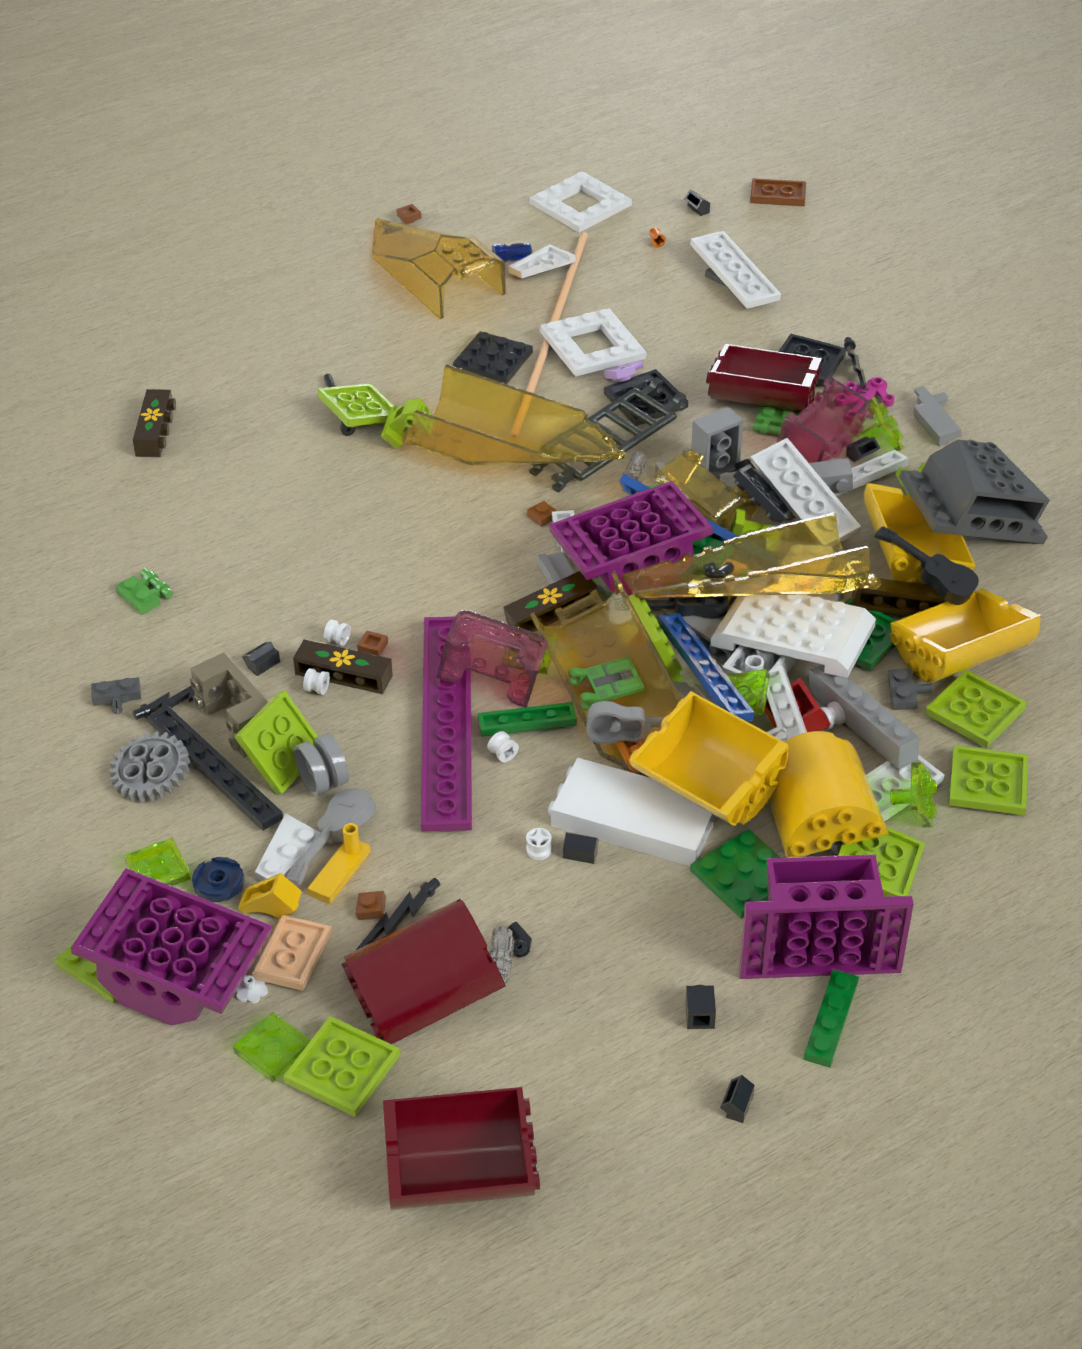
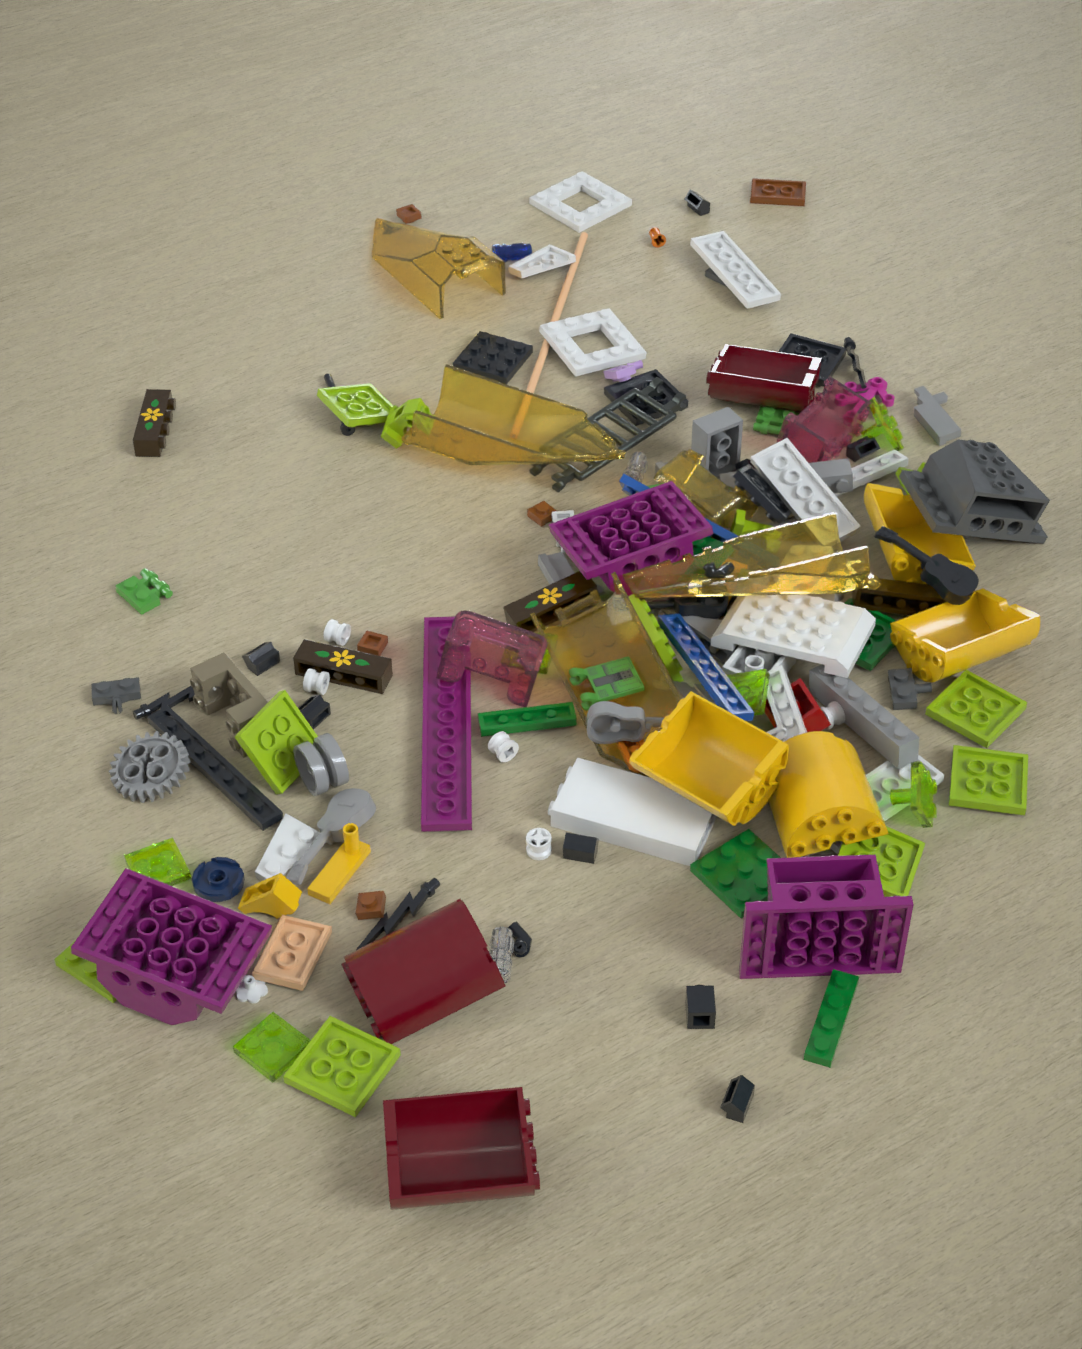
none -> black piece [298,694,331,729]

